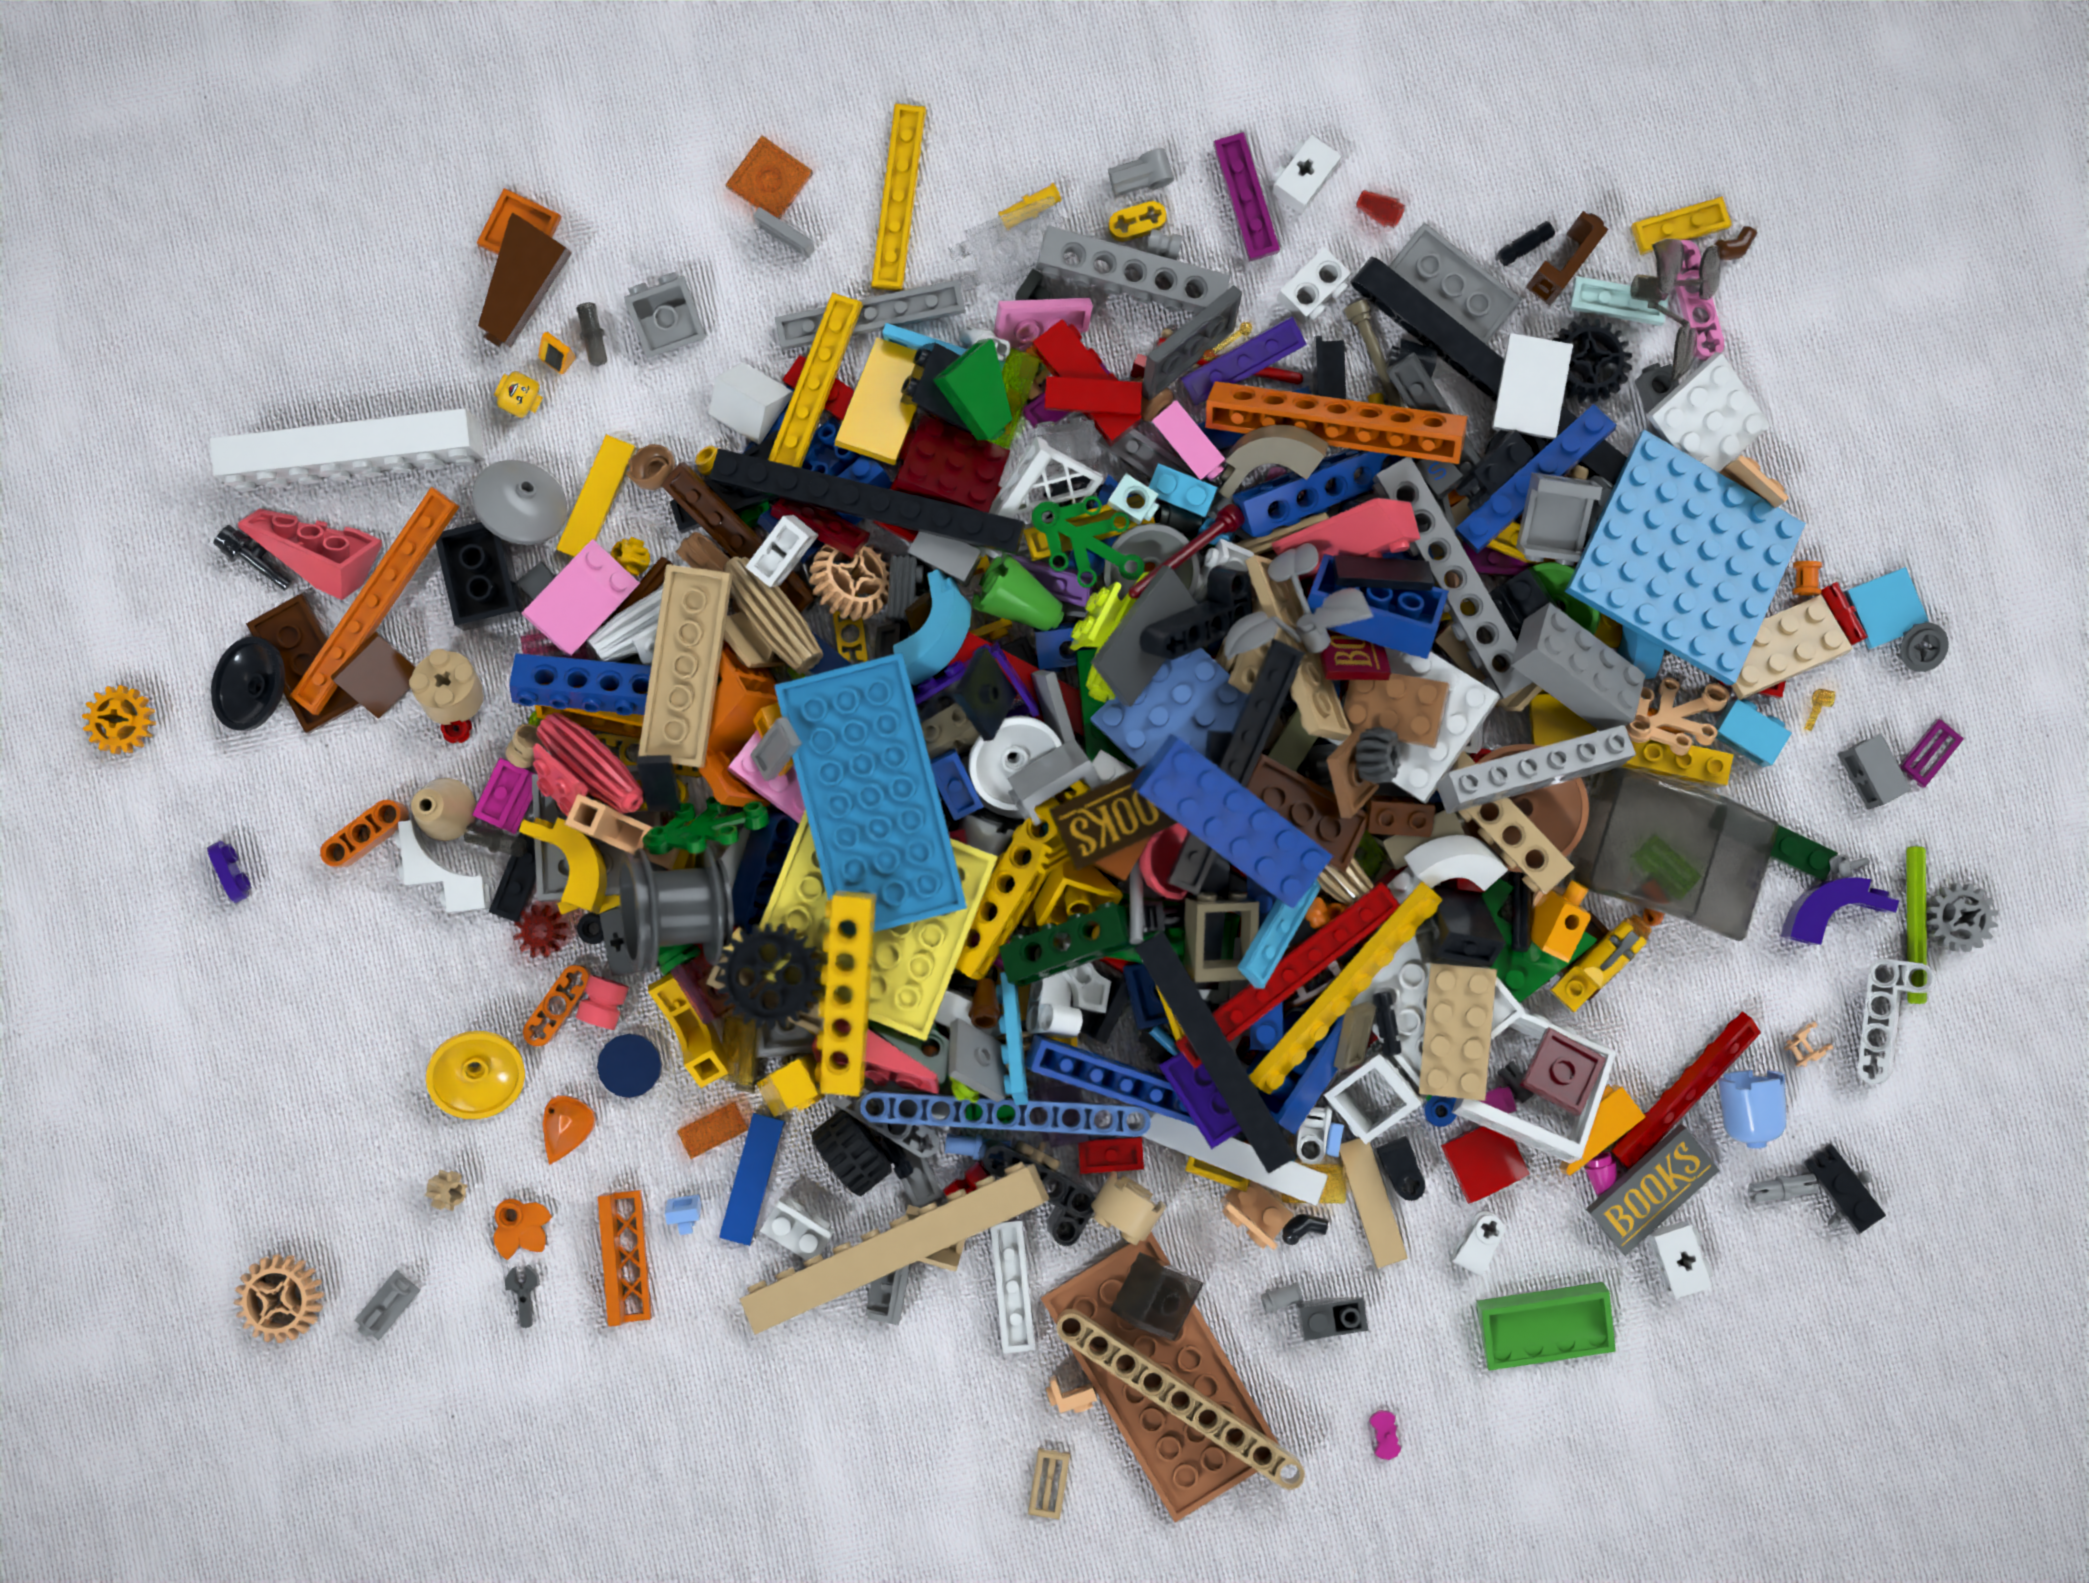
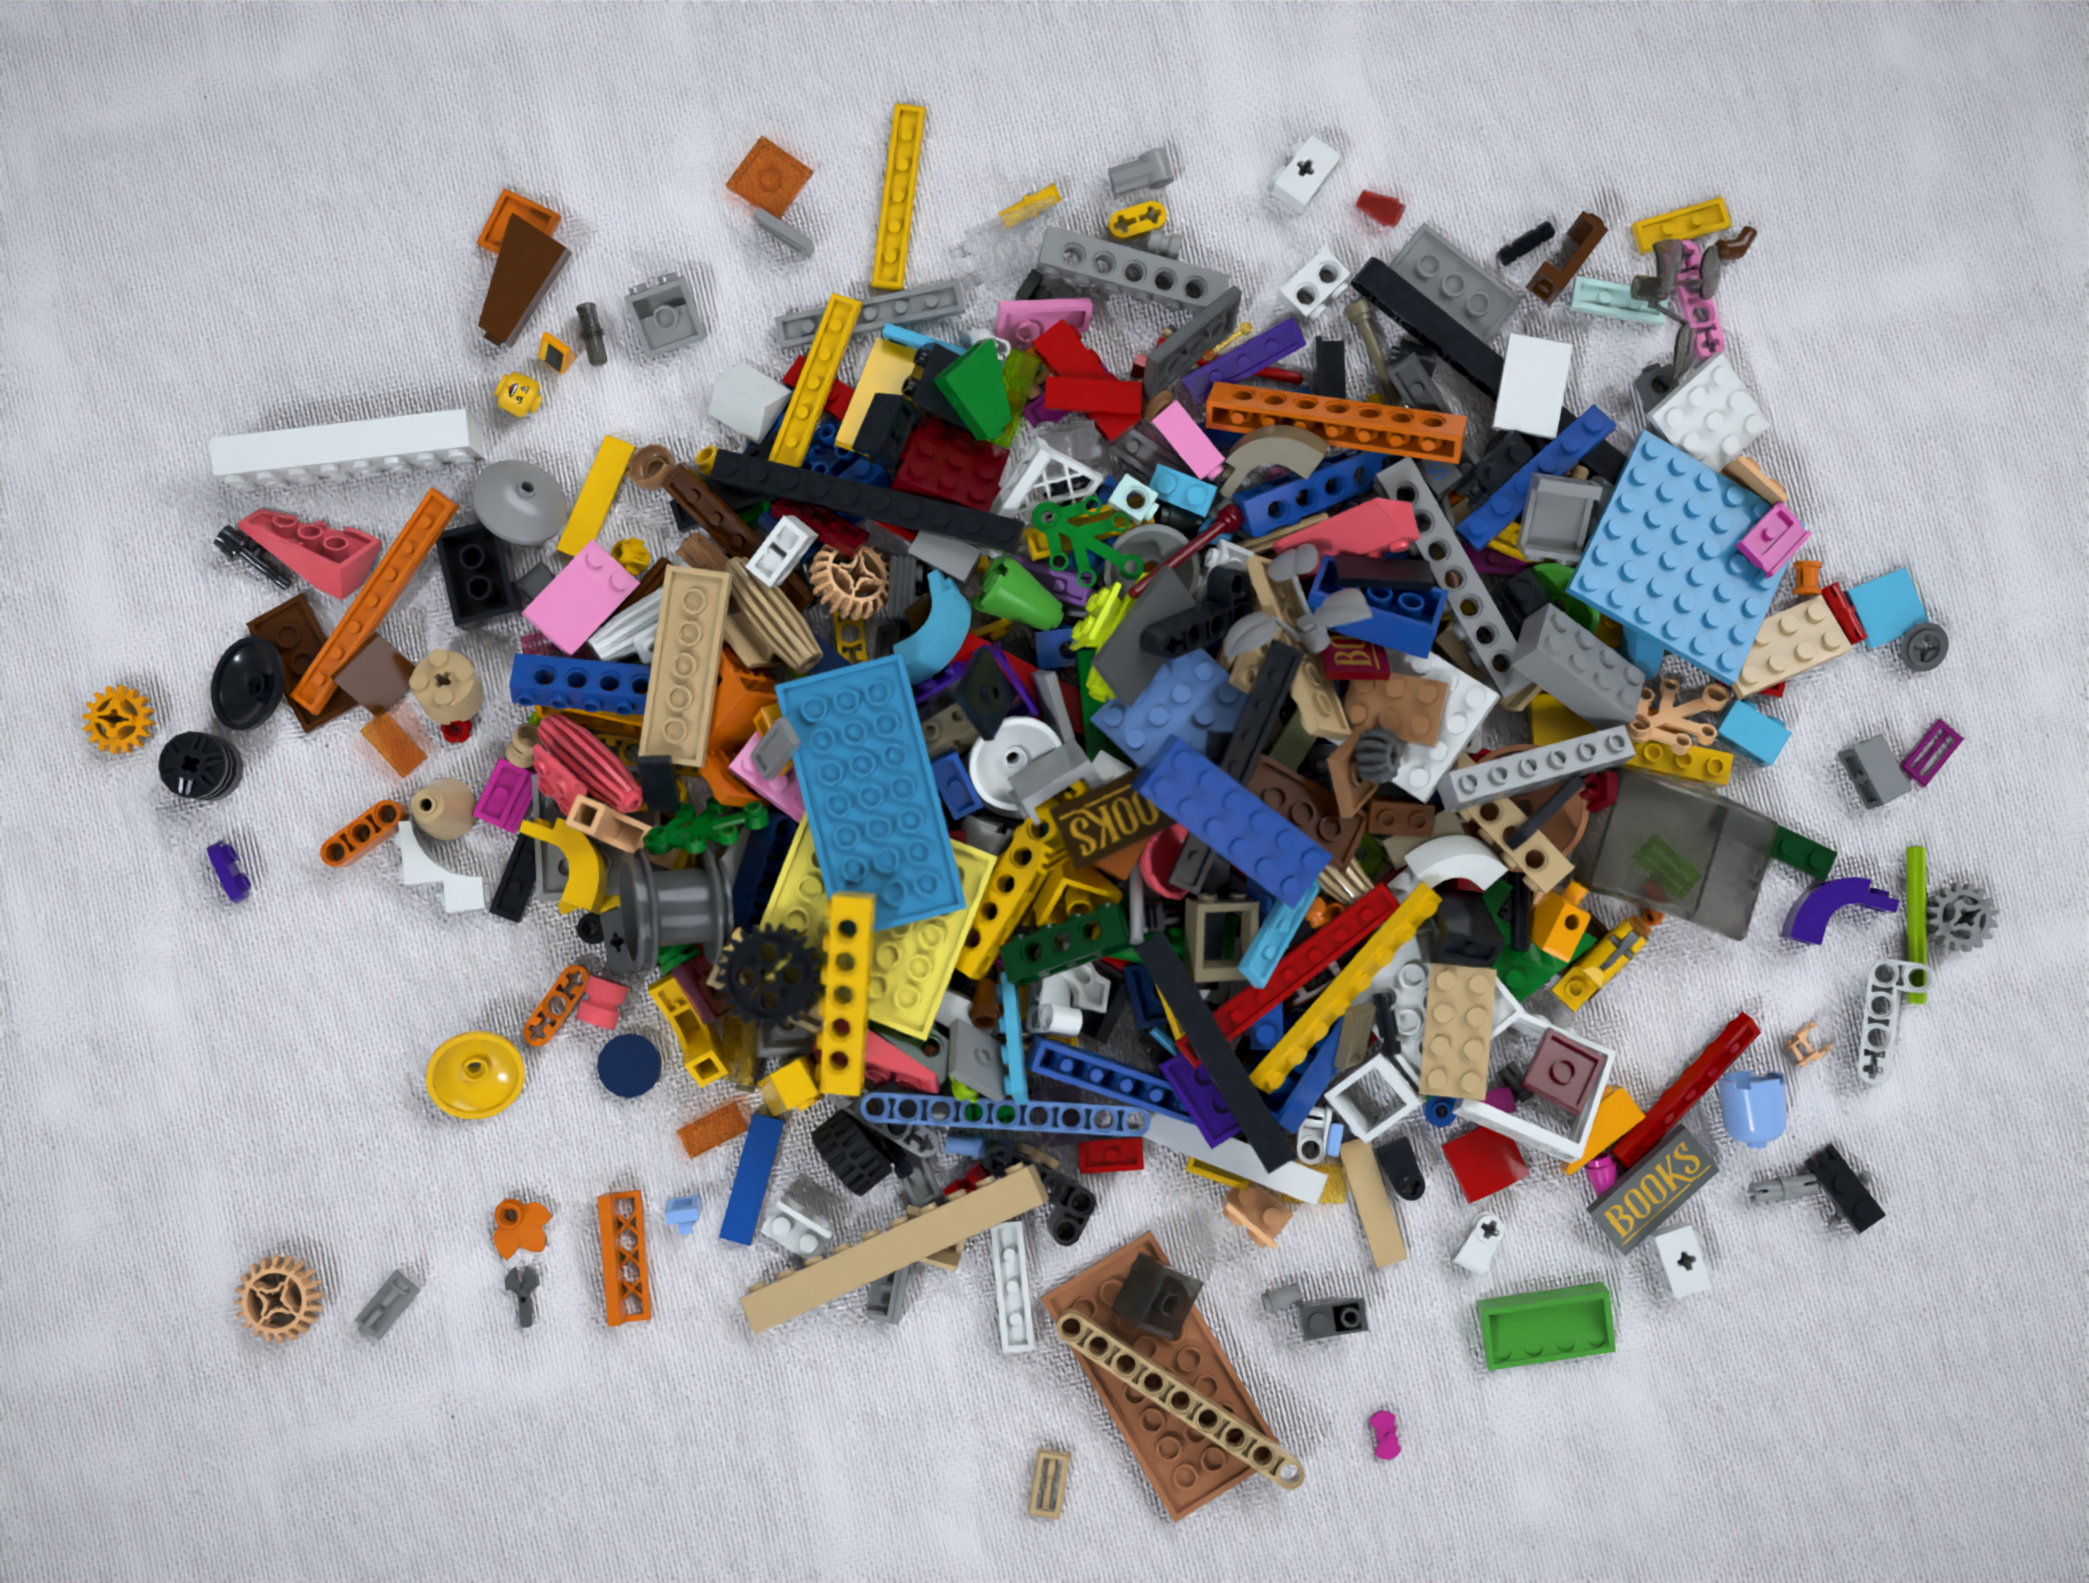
tan gear [425,1170,468,1211] -> none
clear smoke axle [464,823,528,858] -> none
clear red gear [513,905,568,958] -> none
orange piece [543,1095,596,1165] -> none
light nougat bracket [1046,1375,1097,1413] -> none
tan brick [1091,1171,1166,1245] -> none
magenta plate [1213,132,1280,262] -> none
black arm [1282,1214,1328,1245] -> none
black gear [1552,318,1633,404] -> none
clear yellow hand [1804,689,1835,731] -> none
light grey hand [1829,855,1870,878] -> none
none -> black wheel [158,731,244,801]
none -> clear orange tile [360,710,428,778]
none -> black hinge [852,392,919,467]
none -> black tile [1506,775,1586,851]
none -> dark red tile [1579,770,1617,813]
none -> plate [1735,501,1812,579]

